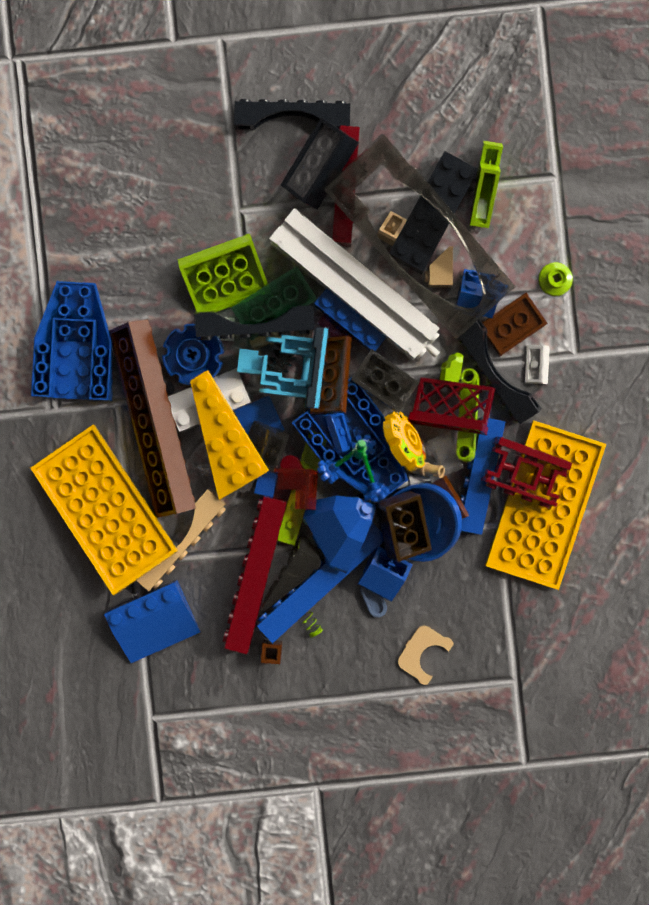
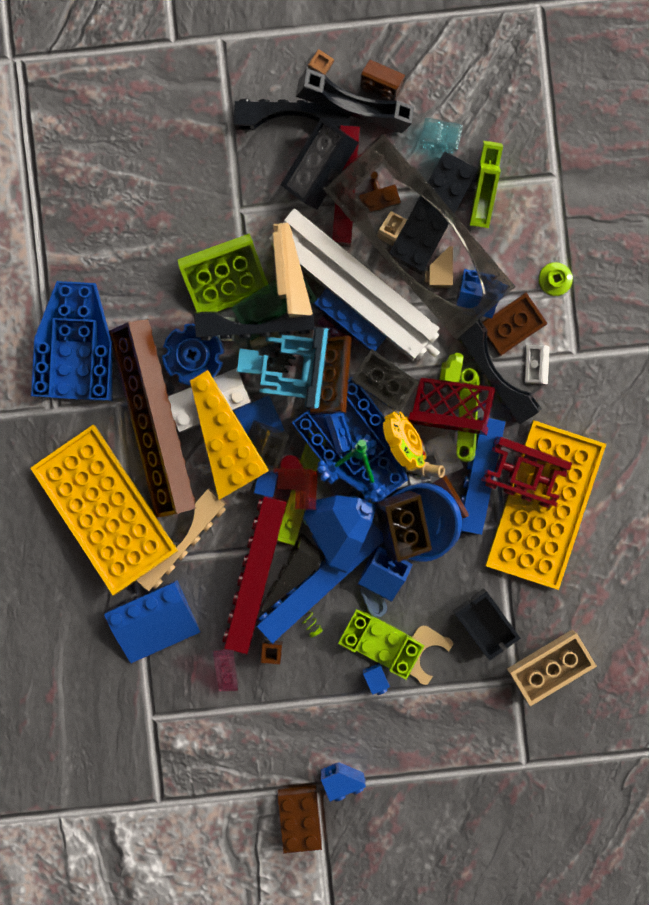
none -> clear pink plate [213,650,238,691]
none -> tan wedge [273,223,312,318]
none -> reddish brown brick [278,785,322,854]
none -> black arch [296,69,414,133]
none -> medium nougat tile [308,49,334,75]
none -> blue slope [321,762,366,802]
none -> lime slope [338,609,424,680]
none -> reddish brown plate [359,171,401,215]
none -> reddish brown slope [360,59,405,101]
none -> blue brick [363,663,390,695]
none -> clear light blue brick [420,118,463,154]
none -> black piece [453,588,521,661]
none -> tan brick [507,630,597,706]

